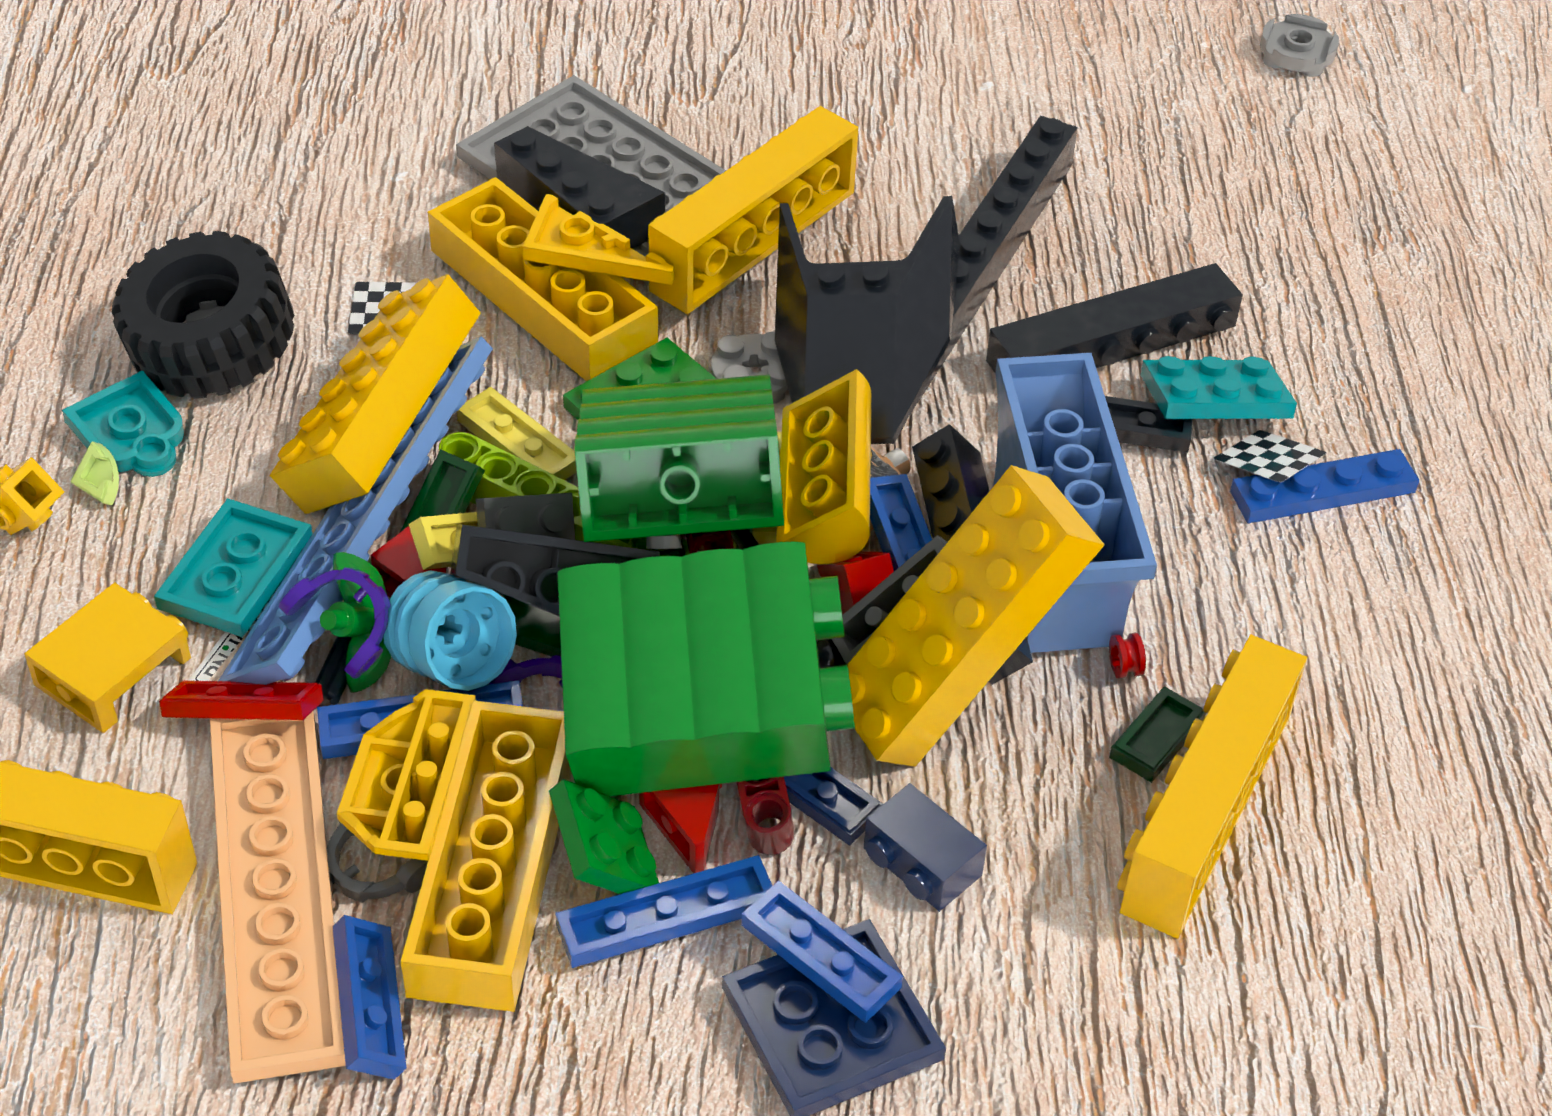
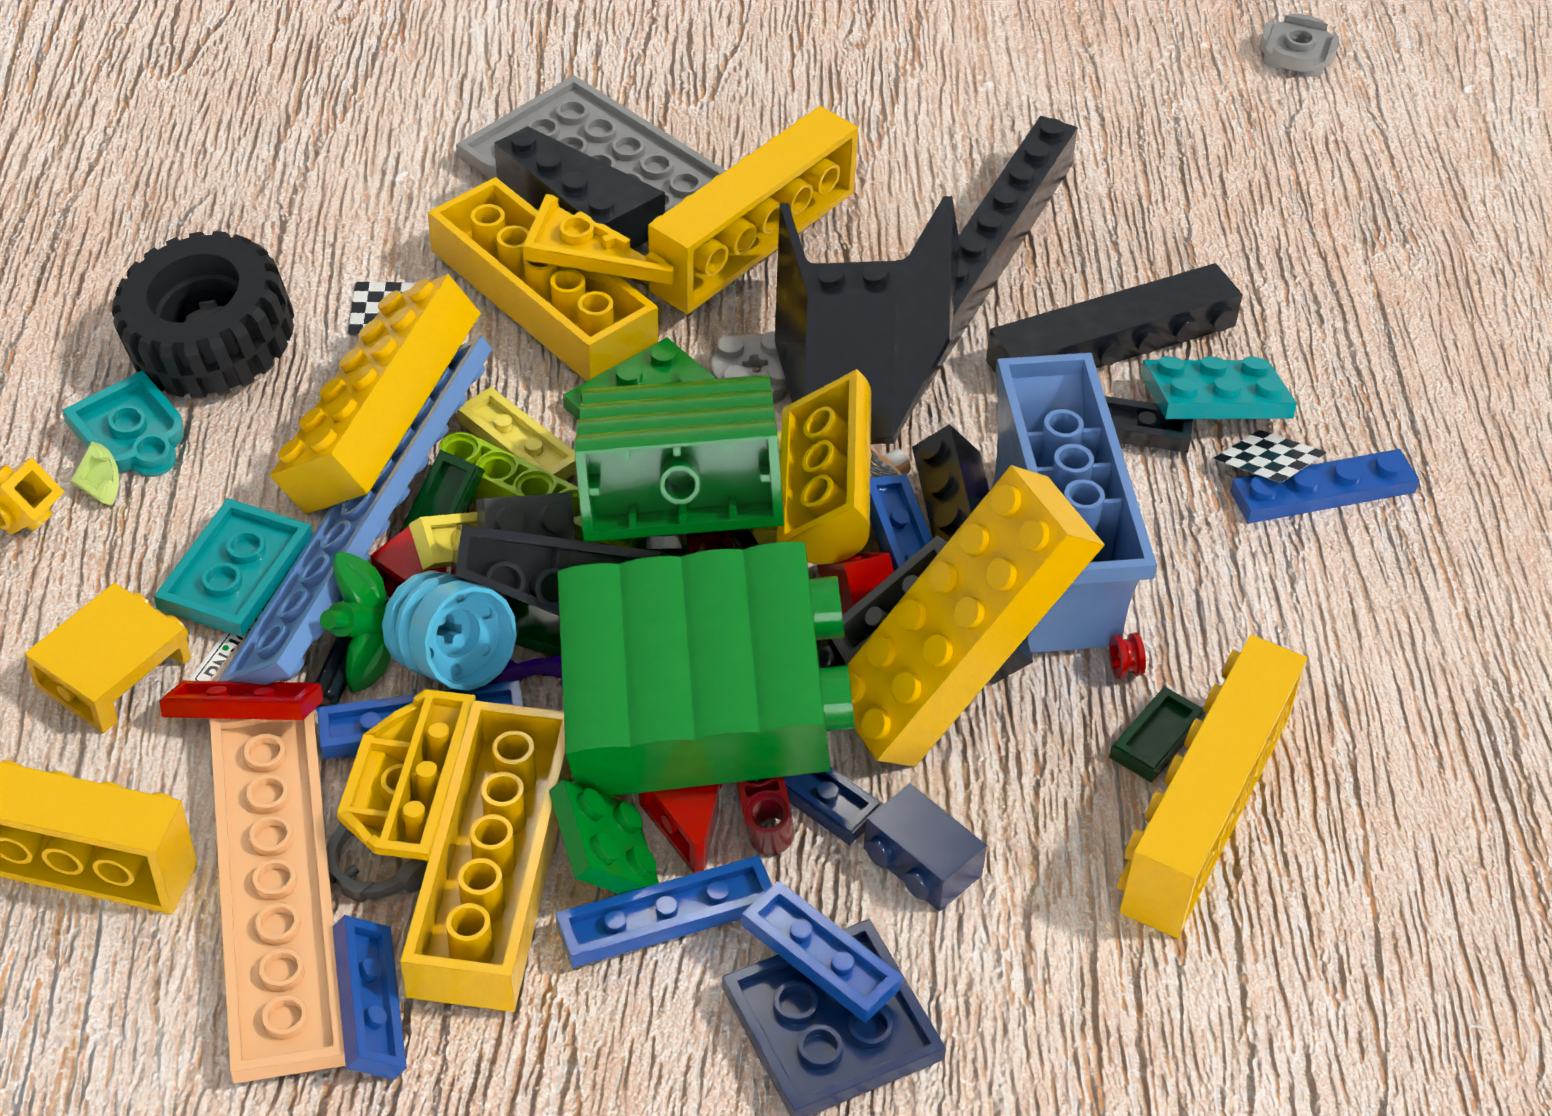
dark purple piece [278,567,391,679] -> none

